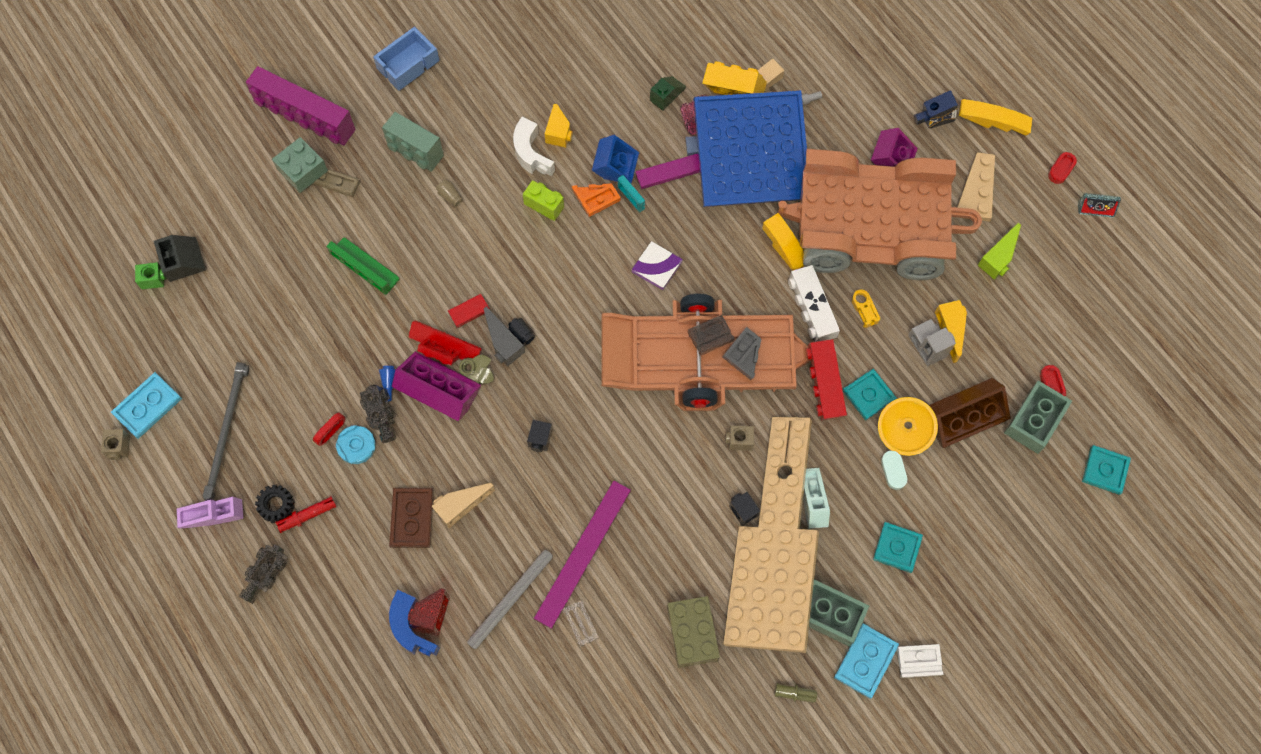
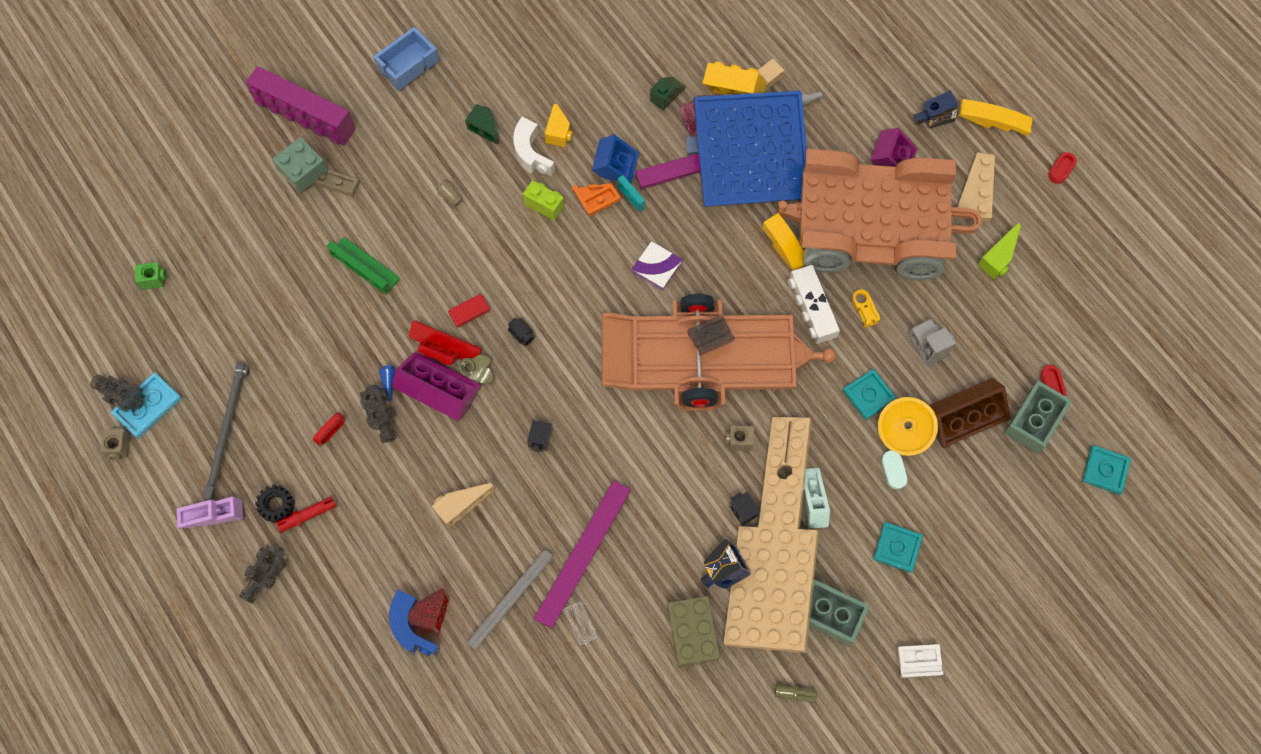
pearl dark grey slope [154,235,206,282] -> none
medium azure tile [336,425,376,464] -> none
sand green brick [382,112,444,172] -> none
reddish brown tile [389,488,434,548] -> none
dark grey slope [484,306,525,366] -> none
dark grey wing [722,327,762,380] -> none
red brick [806,339,847,421] -> none
medium azure tile [834,624,899,699] -> none
yellow slope [934,300,967,363] -> none
slope [1078,193,1121,217] -> none
none -> clear smoke brick [91,375,146,413]
none -> dark green slope [465,104,499,144]
none -> torso [701,539,751,589]

